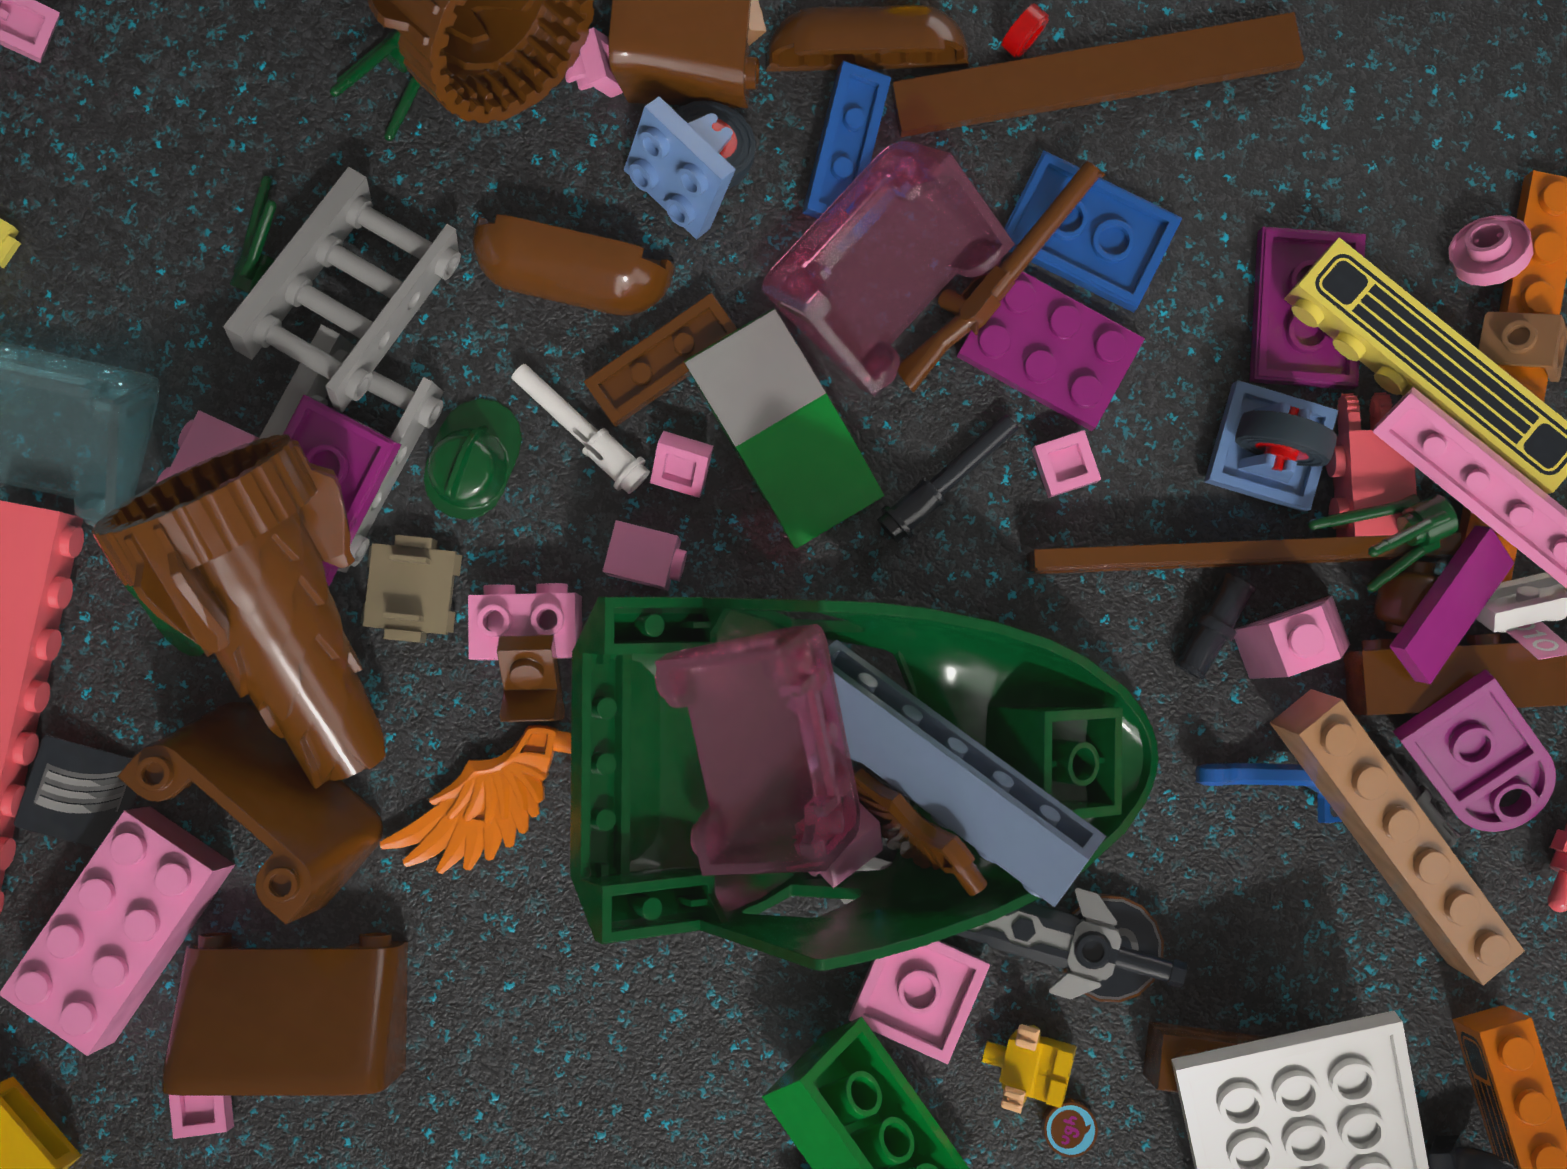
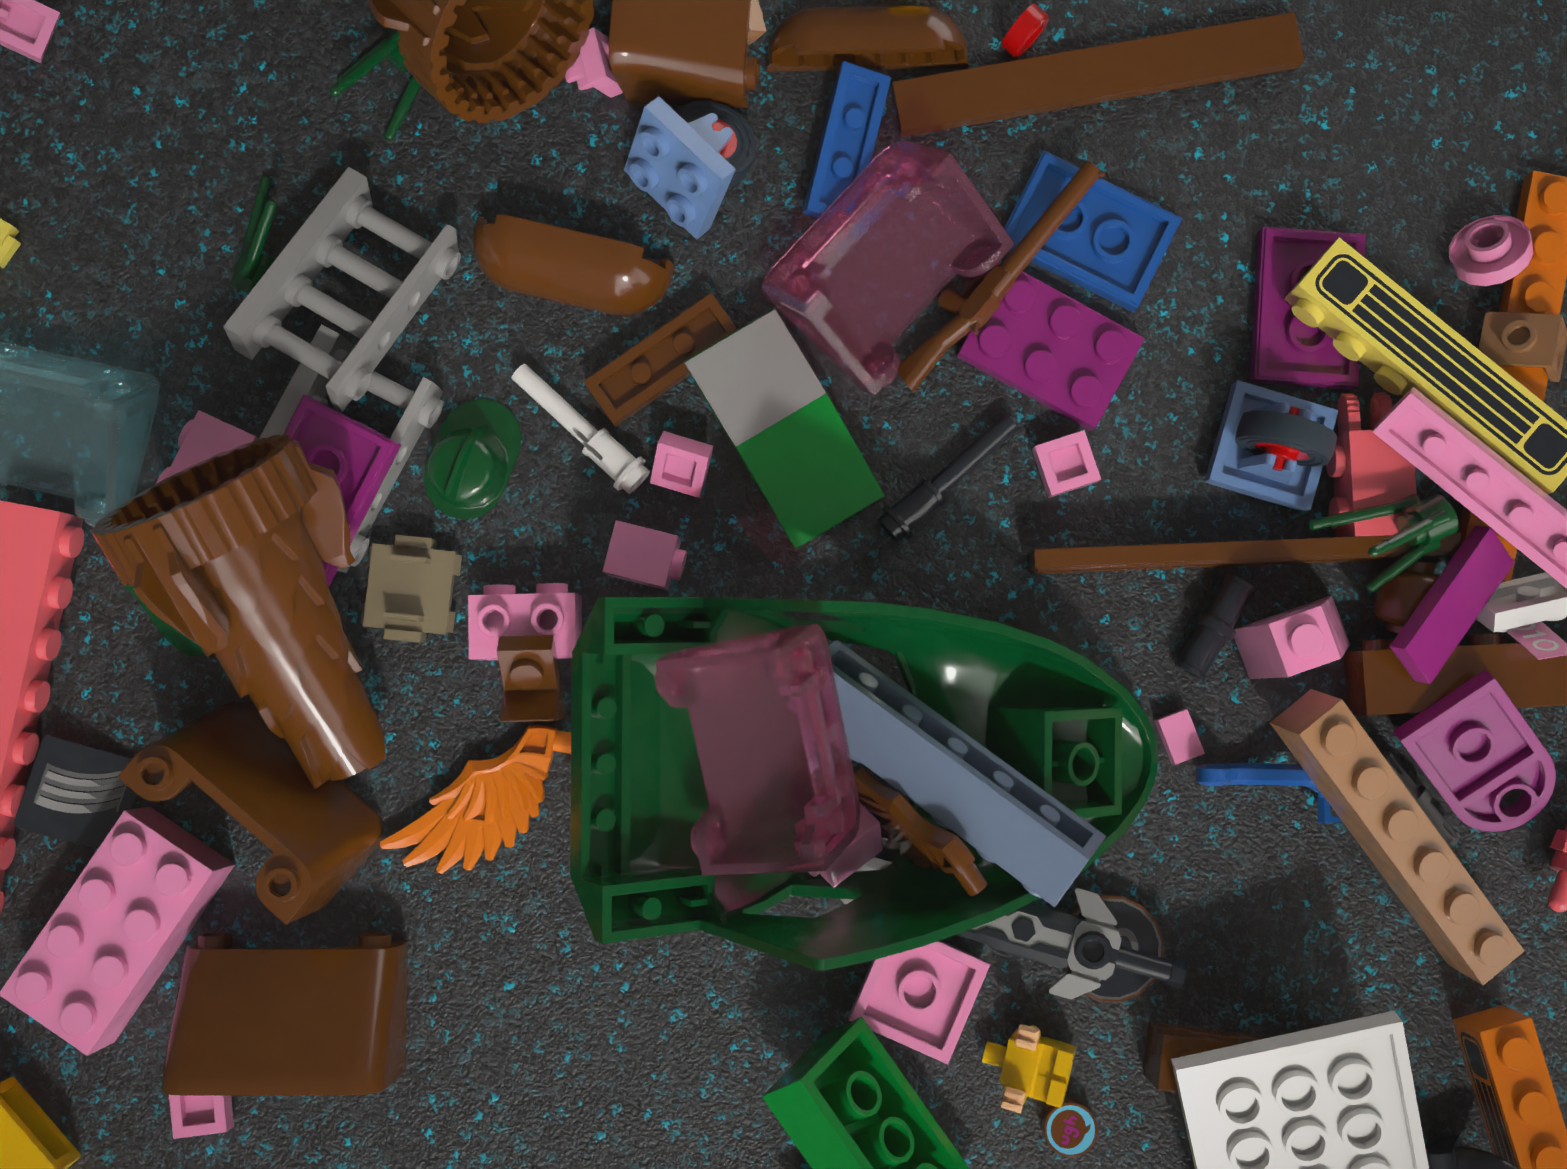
none -> bright pink piece [1154,709,1205,765]

